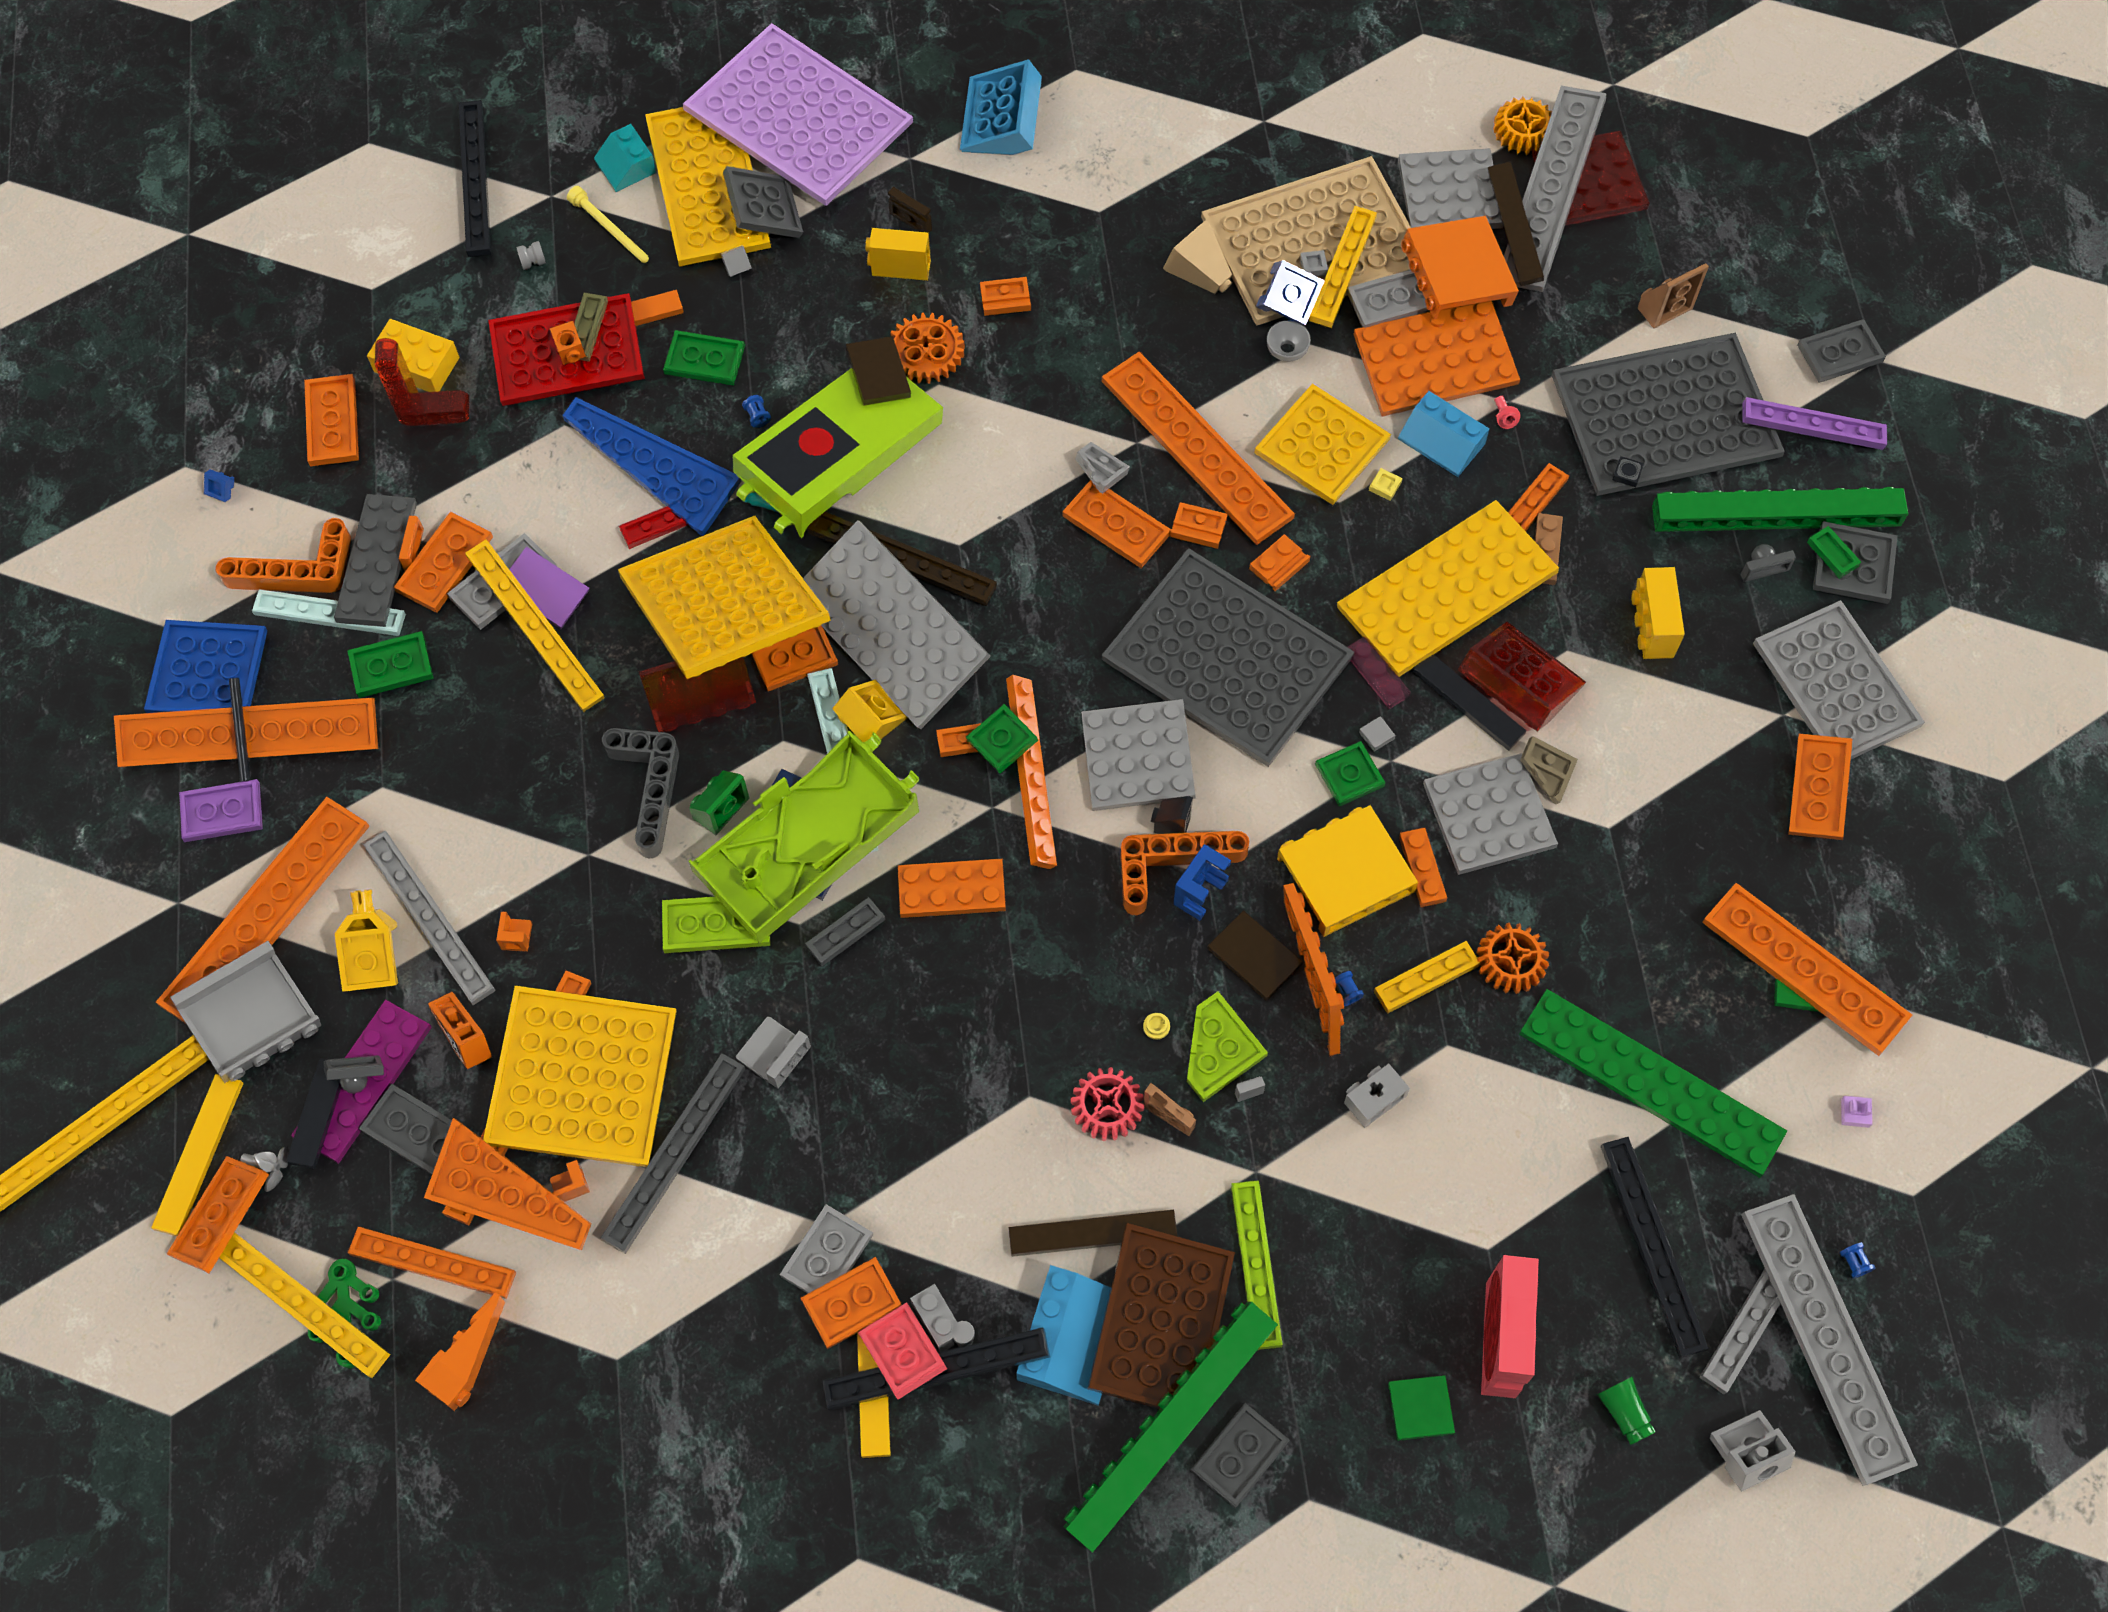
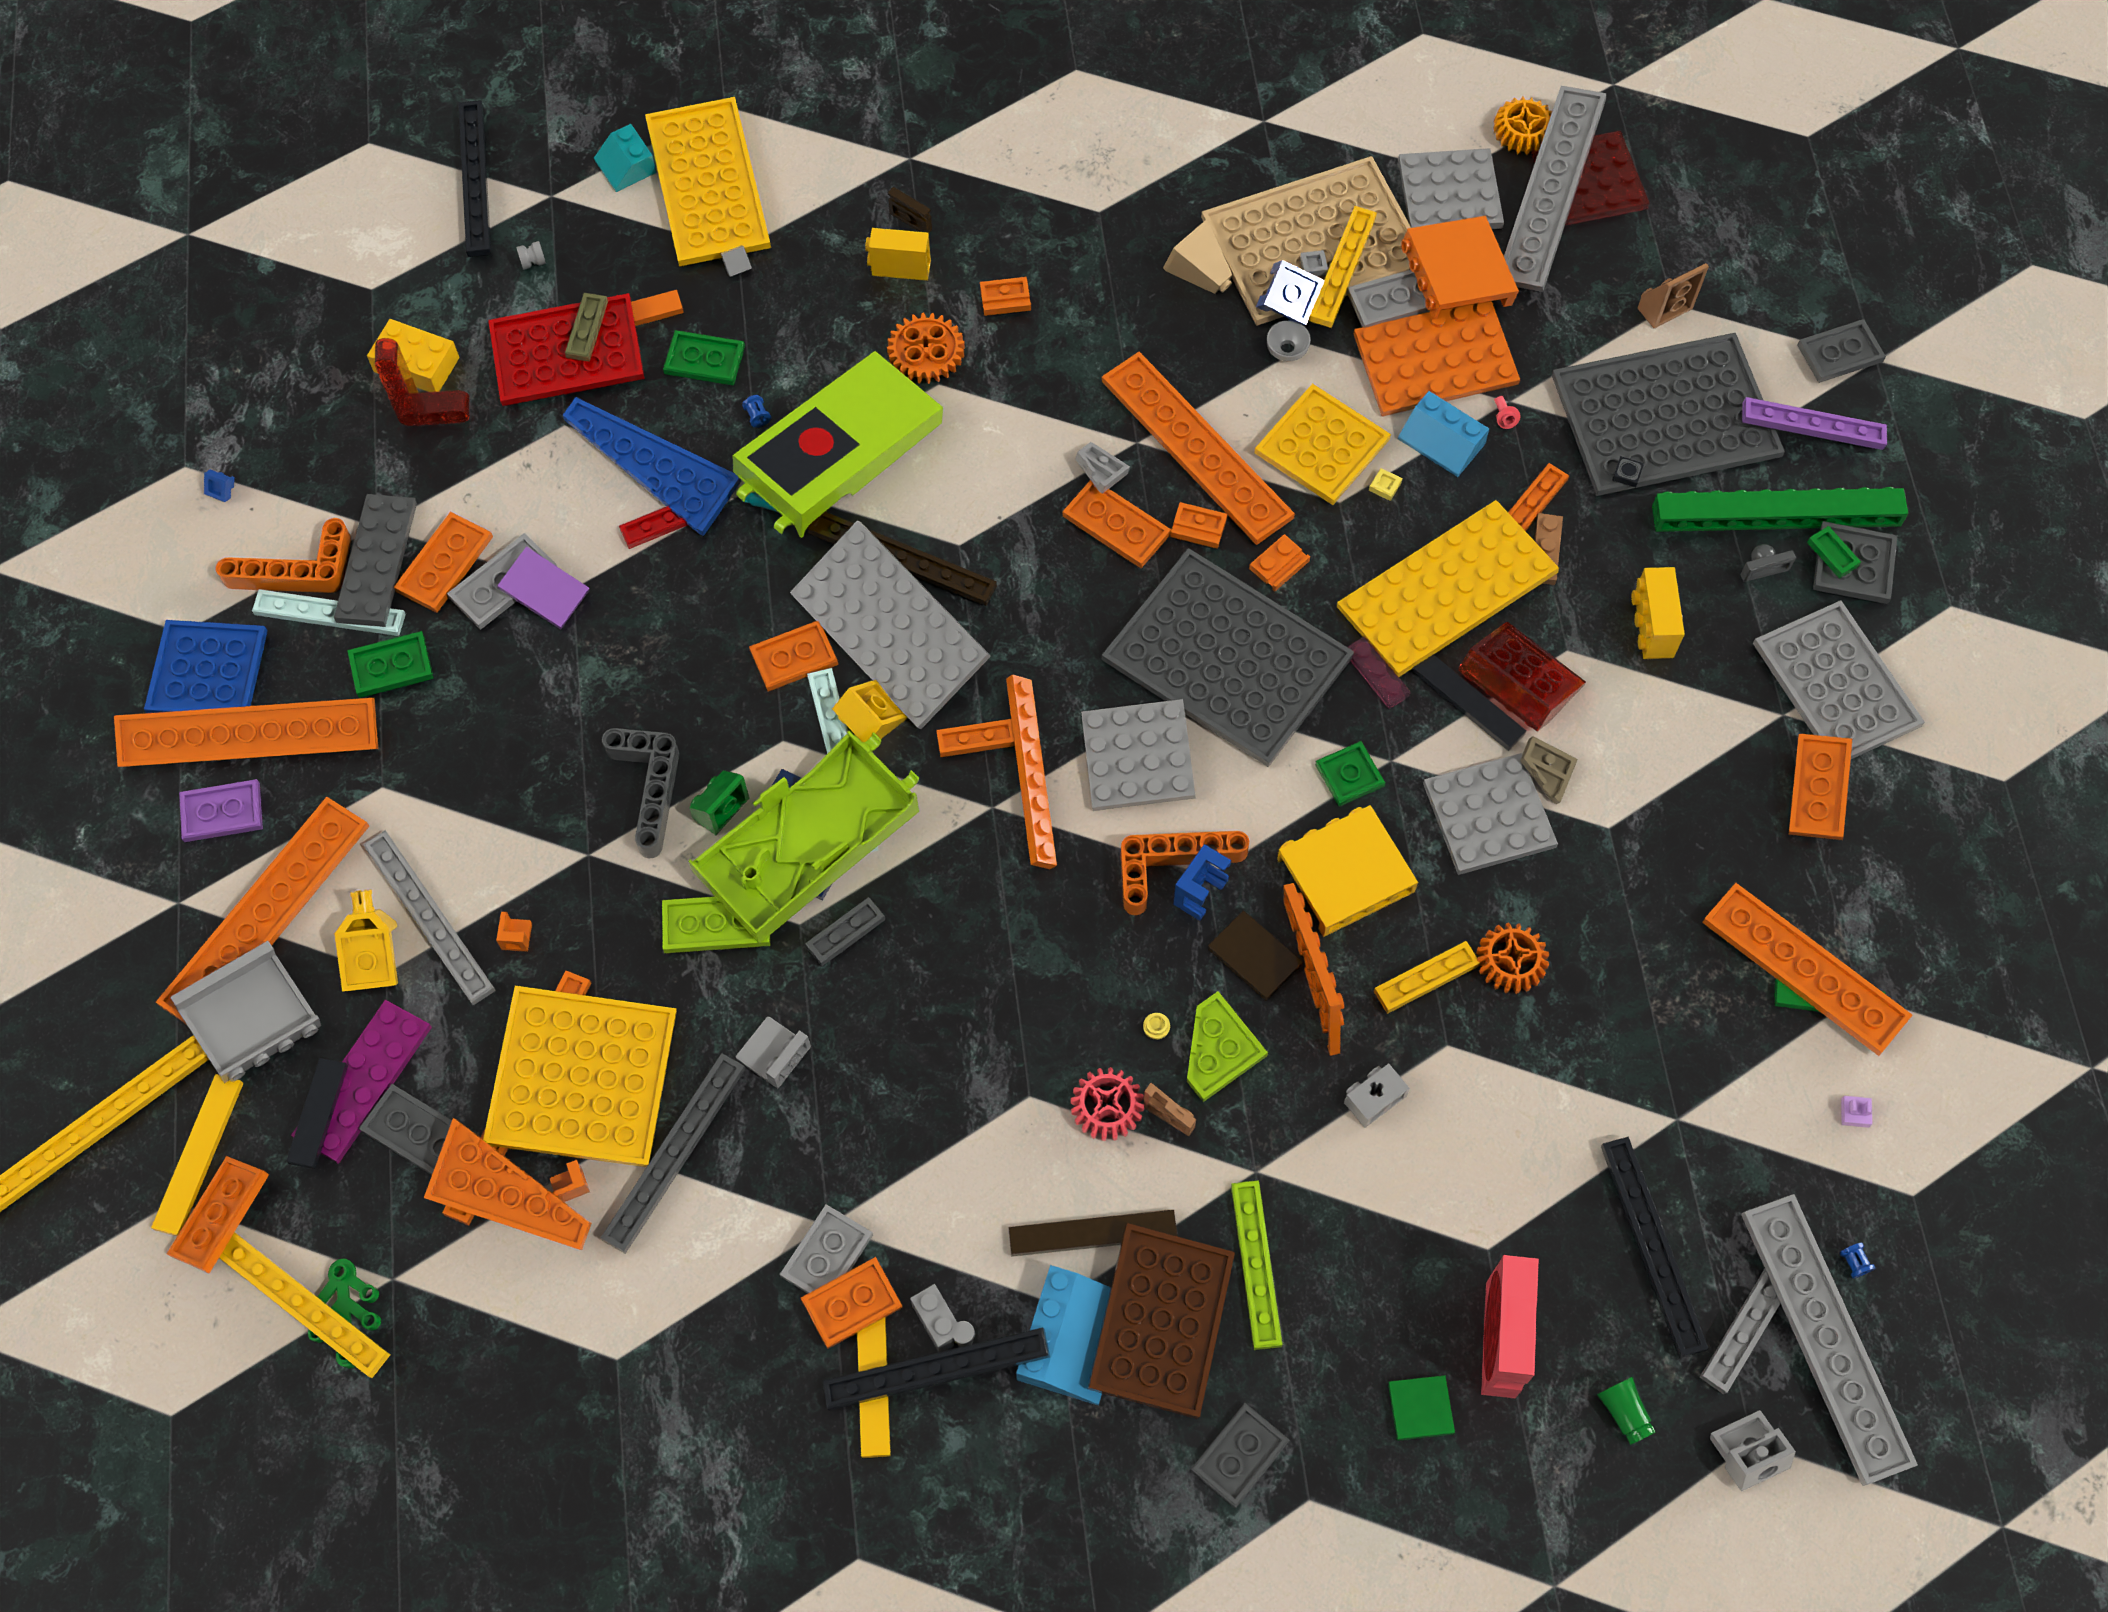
black bar [229,678,251,781] -> none
light grey plant [240,1147,289,1192] -> none
orange plate [304,374,359,467] -> none
dark grey tile [324,1055,384,1094] -> none
orange tile [348,1227,516,1299] -> none
orange tile [399,515,424,571] -> none
orange wedge [415,1293,505,1411] -> none
orange slope [428,992,492,1069] -> none
yellow plate [465,539,604,712] -> none
orange brick [550,321,586,365] -> none
light yellow piece [567,186,649,263] -> none
yellow plate [618,516,831,679] -> none
clear red slope [639,657,756,732] -> none
lavender plate [683,23,913,206] -> none
dark grey plate [723,166,803,238] -> none
dark brown tile [846,336,911,405] -> none
coral tile [858,1302,947,1400] -> none
orange plate [898,859,1006,918] -> none
dark azure slope [960,59,1042,155] -> none
green tile [966,704,1039,774] -> none
green brick [1064,1302,1278,1553] -> none
black slope [1151,796,1193,834] -> none
light grey tile [1235,1076,1265,1102] -> none
blue bush [1335,971,1364,1006] -> none
light grey tile [1359,716,1396,752] -> none
orange plate [1399,828,1447,907] -> none
dark brown tile [1488,161,1544,287] -> none
green plate [1519,989,1787,1178] -> none

